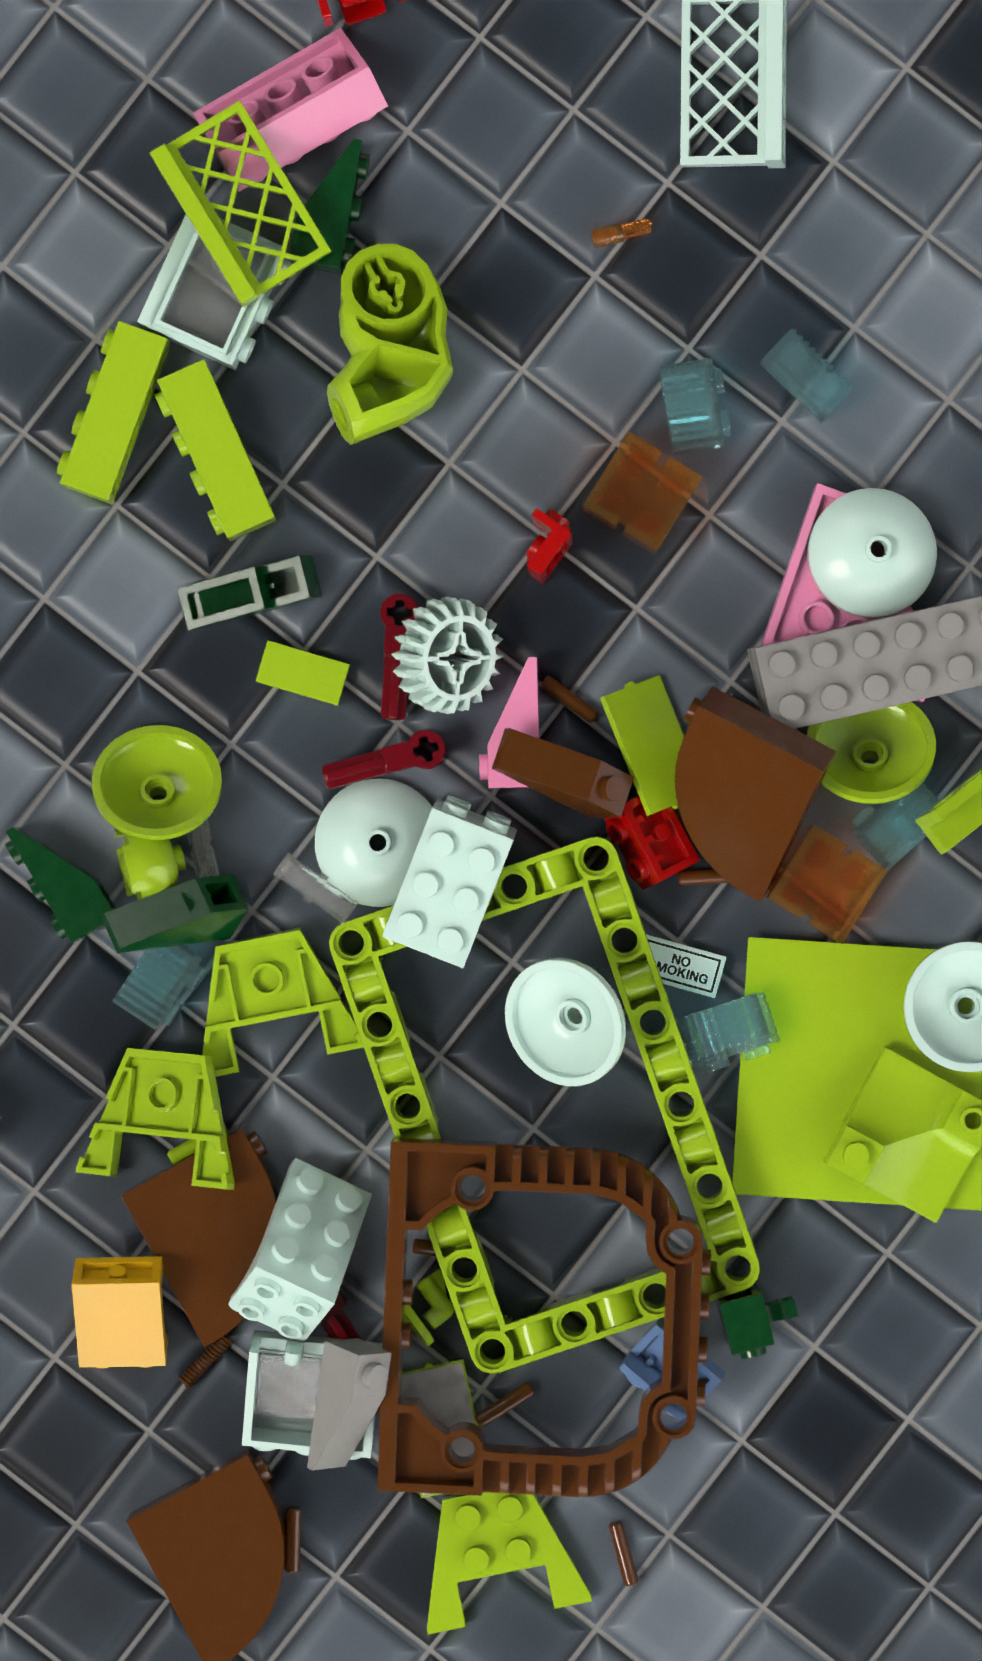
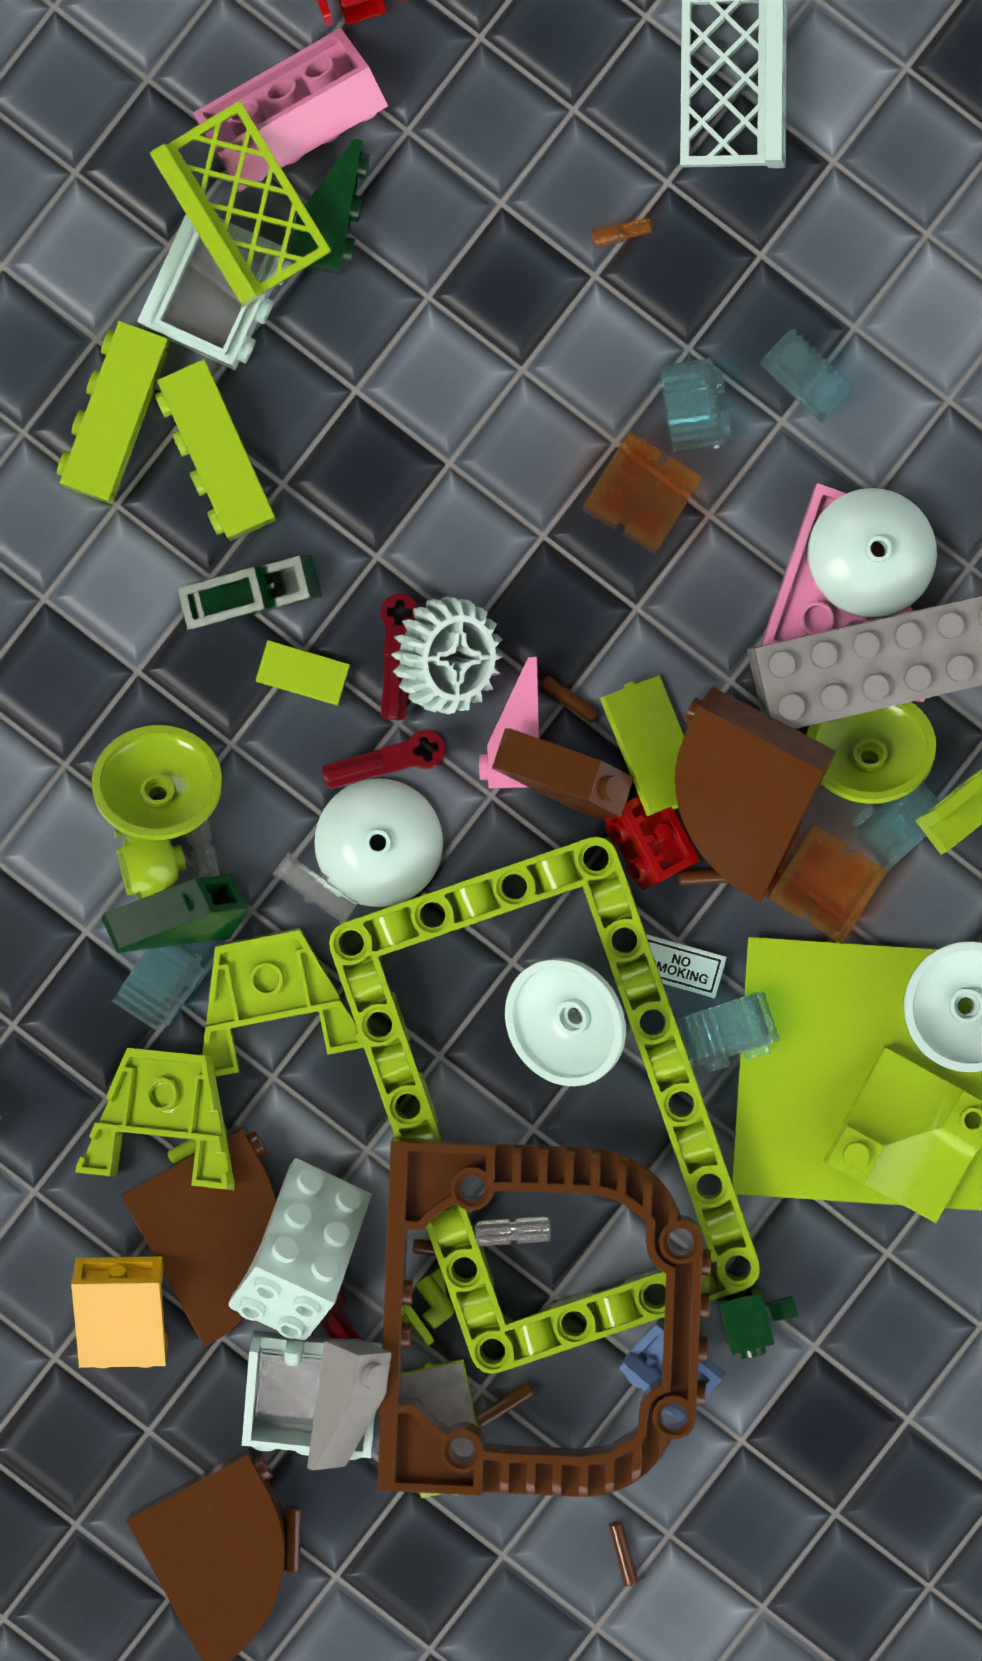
dark green slope [5,827,116,943] -> none
reddish brown piece [179,1335,234,1390] -> none
lime piece [327,244,453,445] -> none
light aqua bracket [382,795,517,968] -> none
lime wing [427,1492,592,1635] -> none
red bracket [525,508,573,584] -> none
none -> clear piece [475,1217,551,1246]

